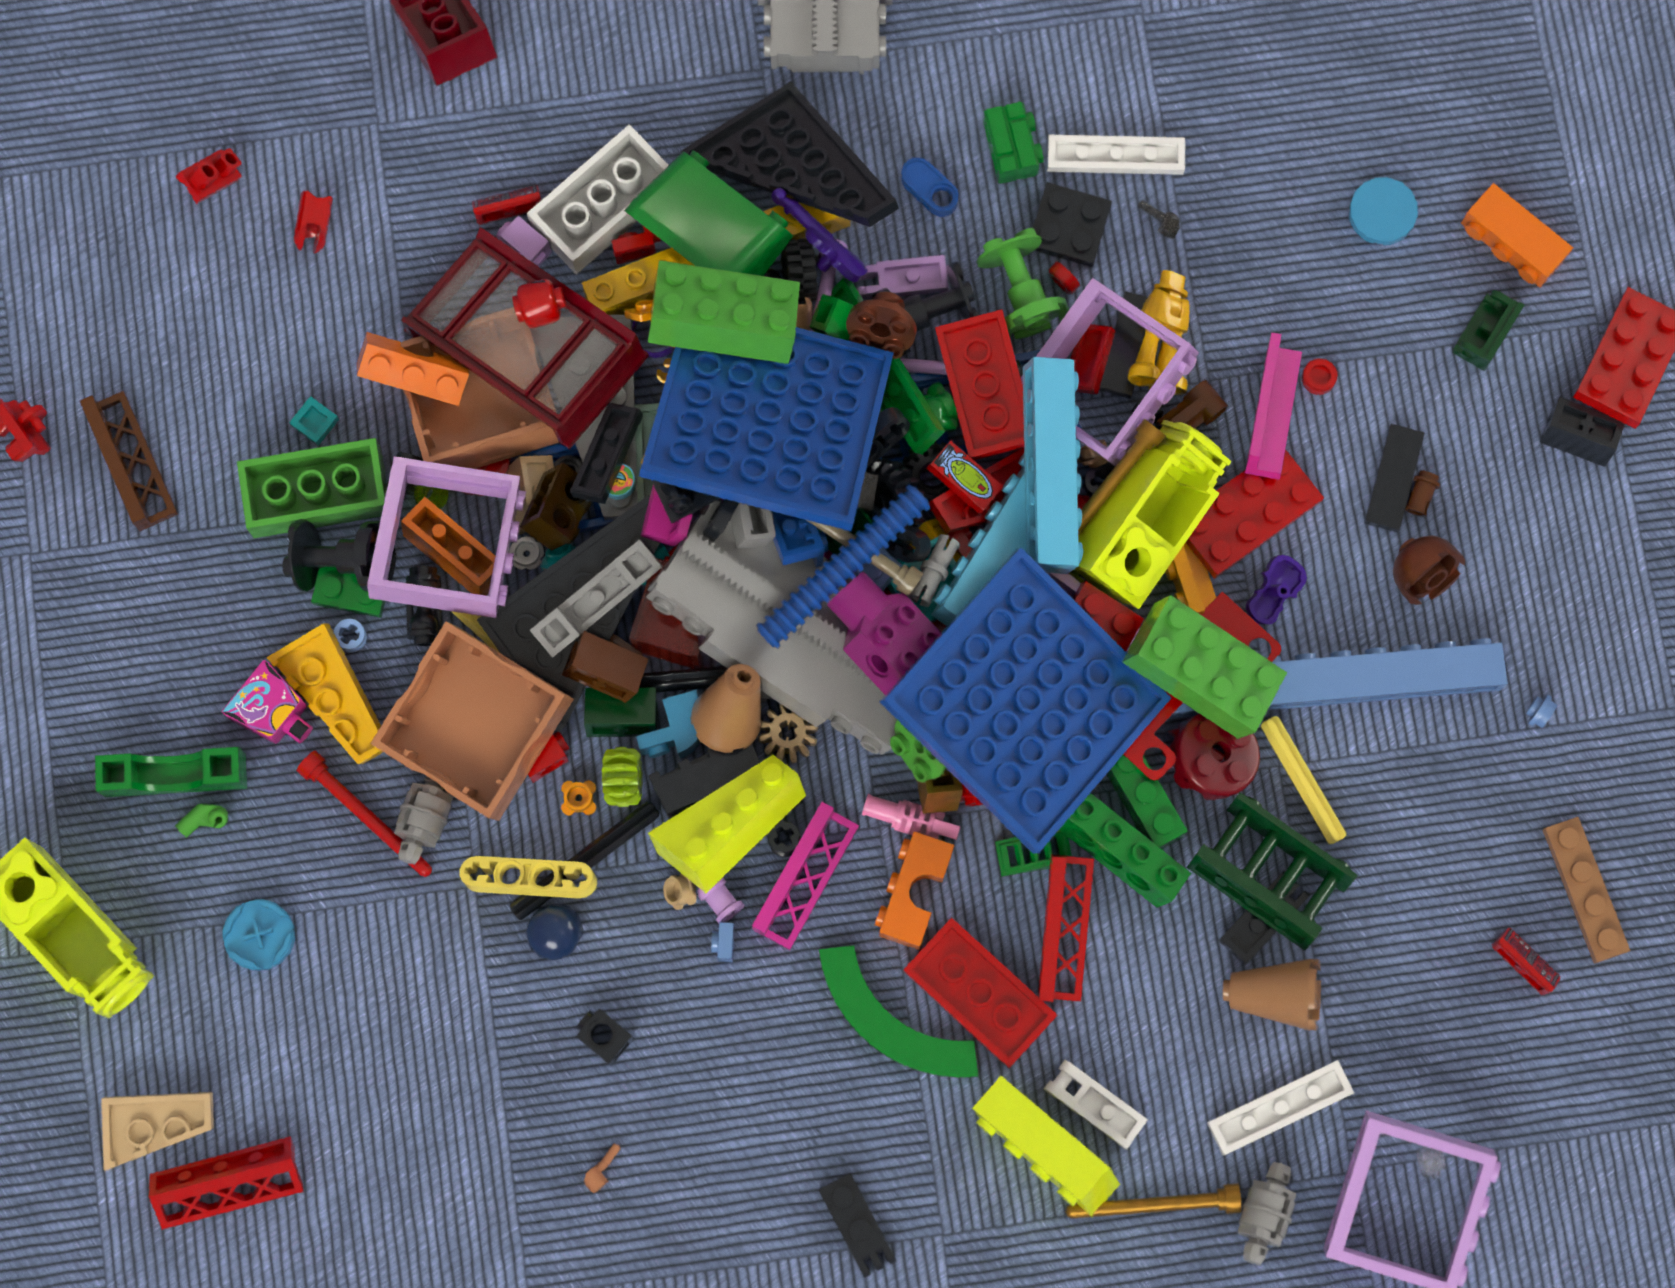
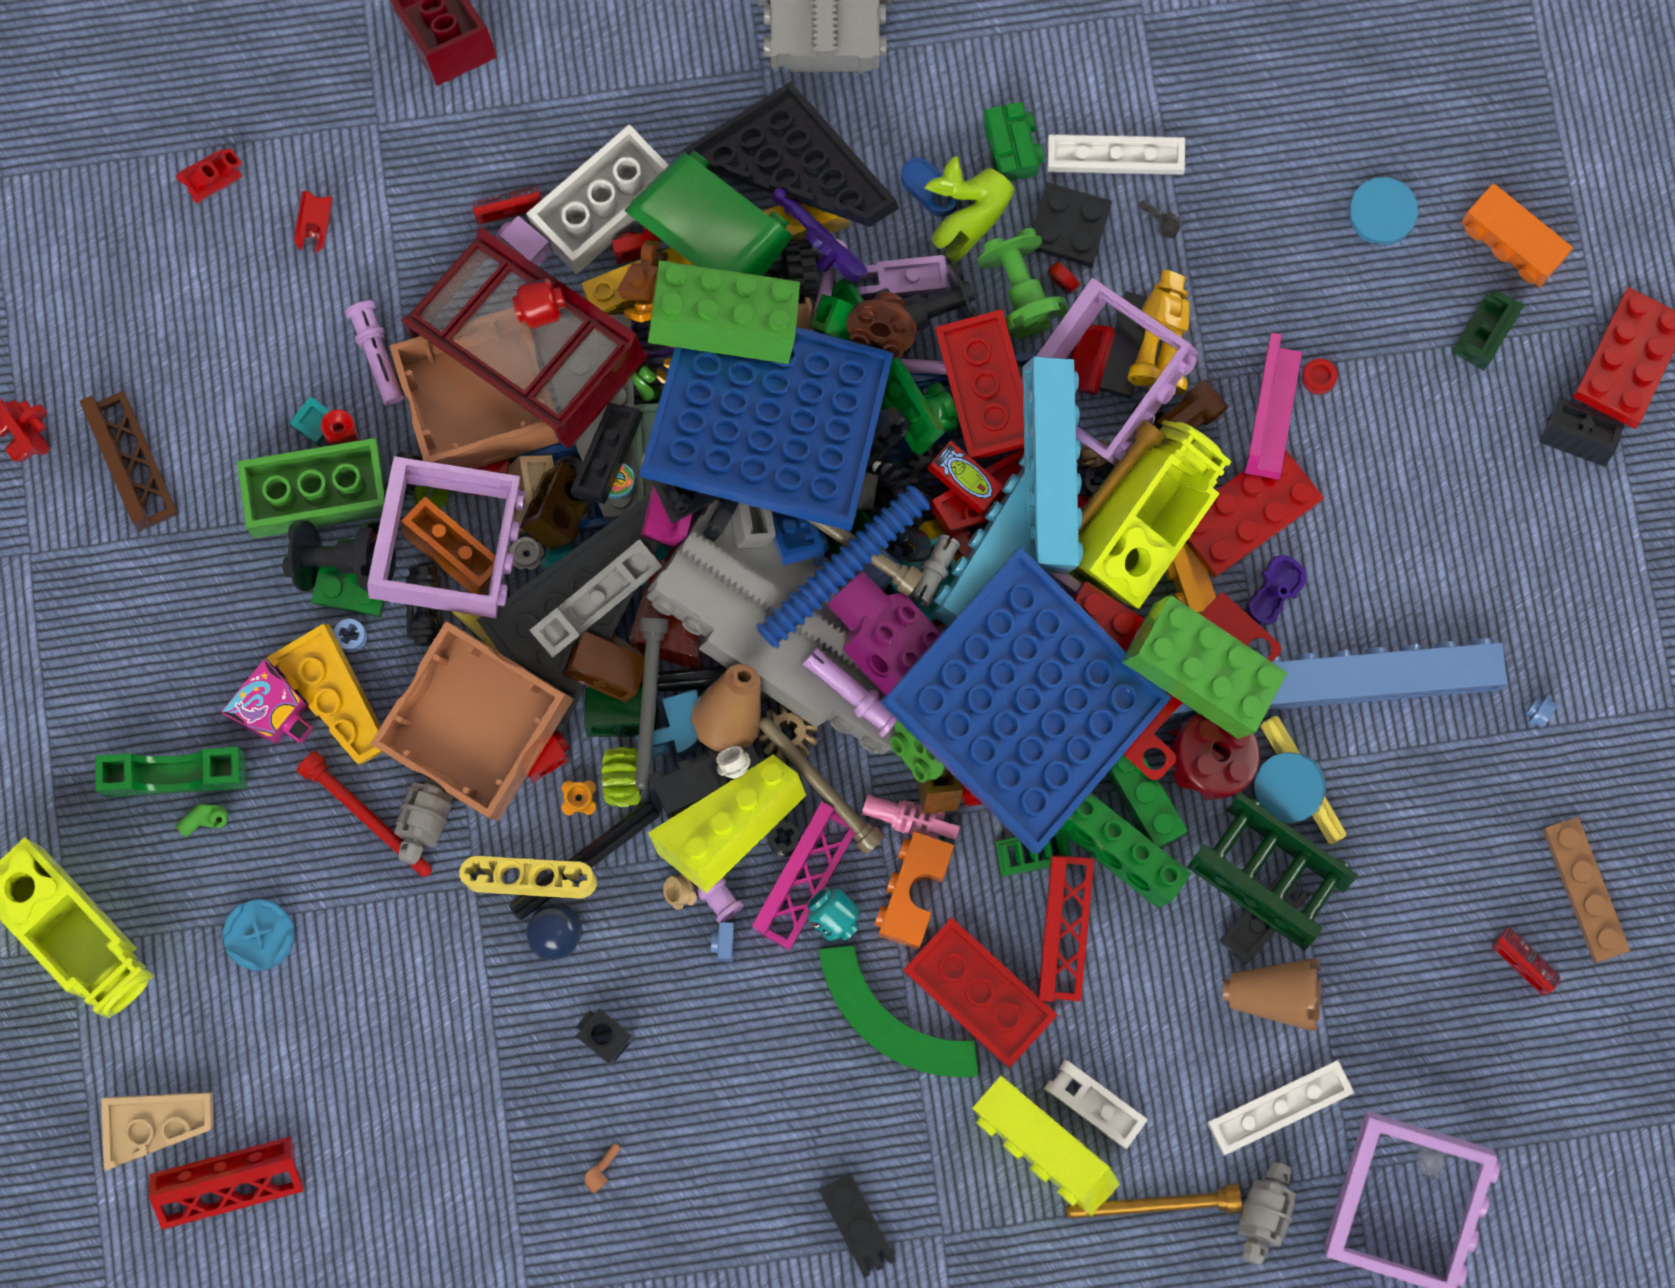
orange arch [357,332,469,406] -> none
black tile [1364,424,1425,533] -> none
copper cylinder [1393,535,1465,605] -> none
reddish brown pin [1405,470,1440,517] -> none
none -> red piece [321,409,359,446]
none -> lavender pin [345,300,404,406]
none -> dark orange plate [616,240,668,303]
none -> bright green arm [632,365,662,402]
none -> dark grey piece [635,617,669,790]
none -> white plate [716,746,751,779]
none -> dark tan piece [759,717,886,855]
none -> lavender pin [802,647,898,737]
none -> teal head [807,887,860,941]
none -> lime piece [924,156,1015,263]
none -> dark azure tile [1254,752,1326,823]

